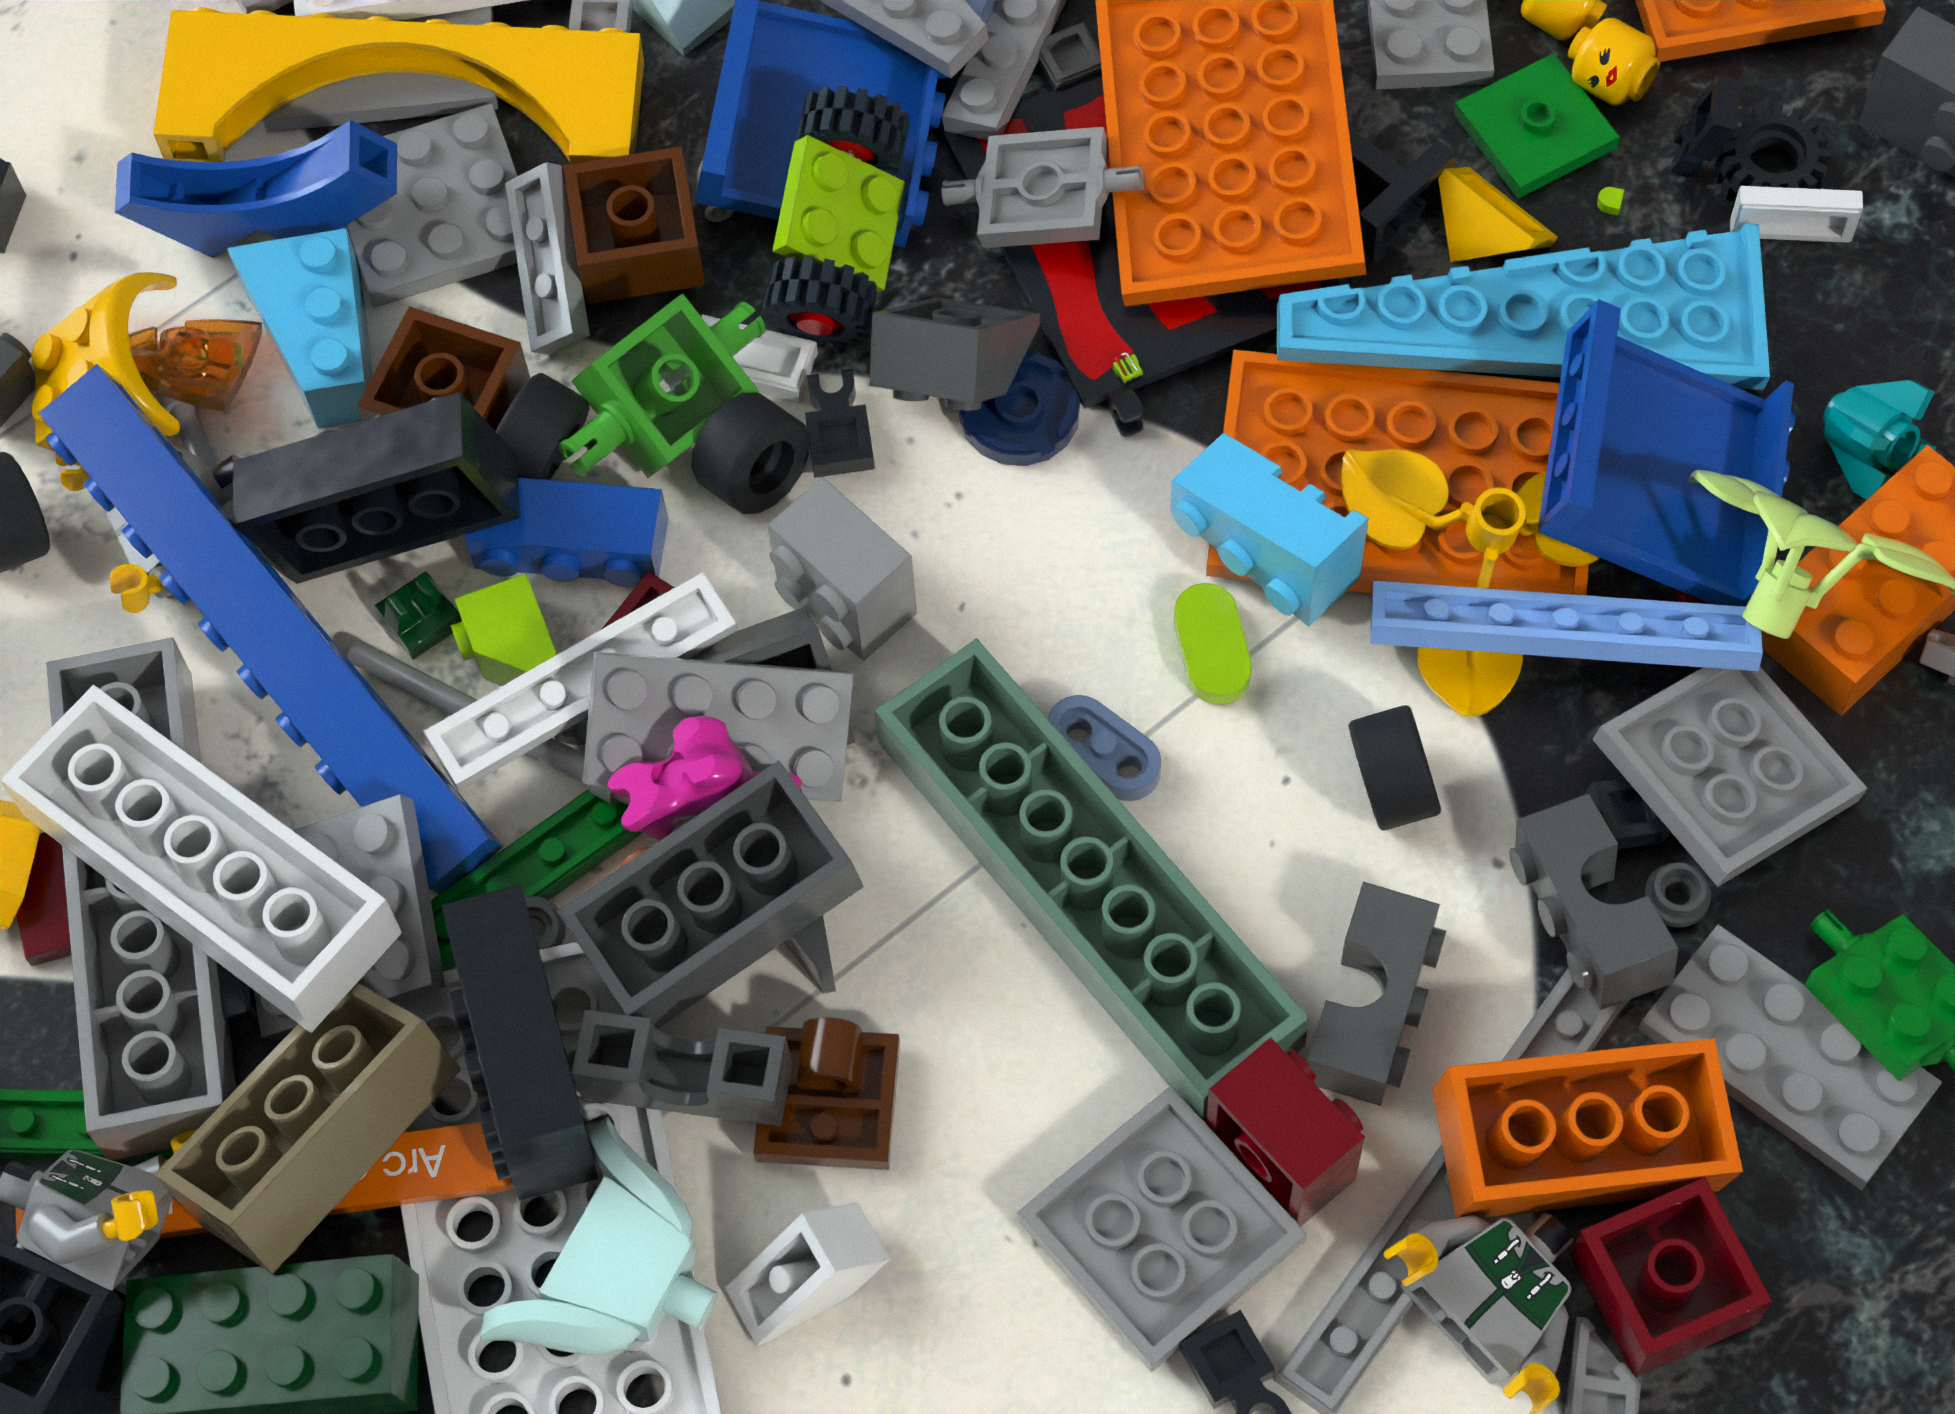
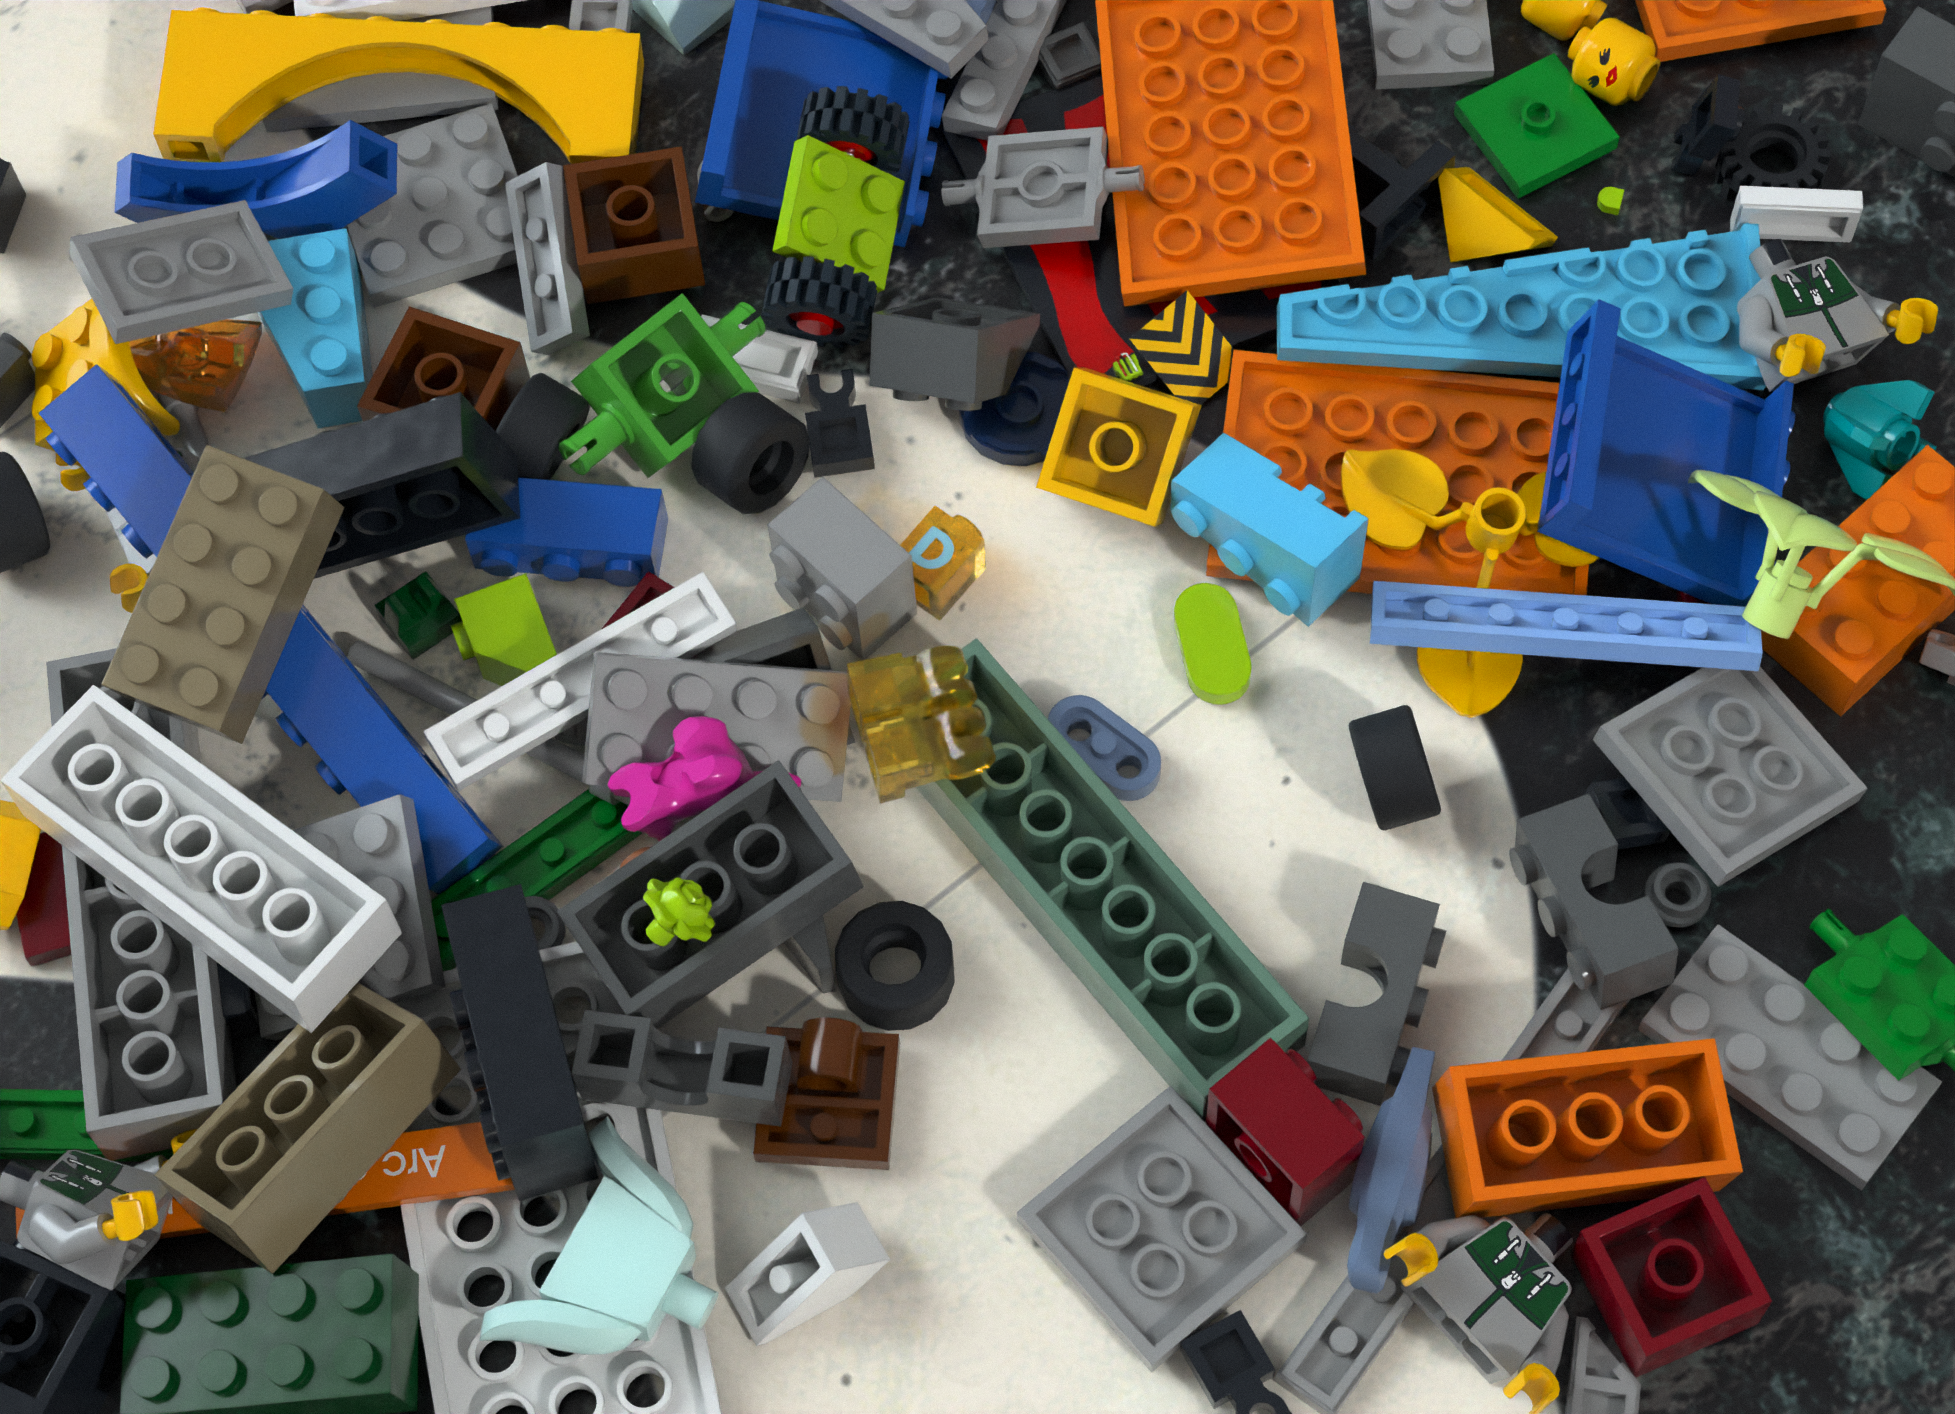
none -> light grey plate [69,200,293,344]
none -> dark tan brick [101,444,344,744]
none -> lime plant [643,877,715,946]
none -> black tyre [835,901,955,1031]
none -> clear yellow legs [847,646,996,804]
none -> clear yellow brick [900,506,986,621]
none -> yellow brick [1036,367,1201,527]
none -> sticker [1129,290,1234,405]
none -> sand blue animal [1347,1047,1435,1294]
none -> torso [1737,239,1938,392]

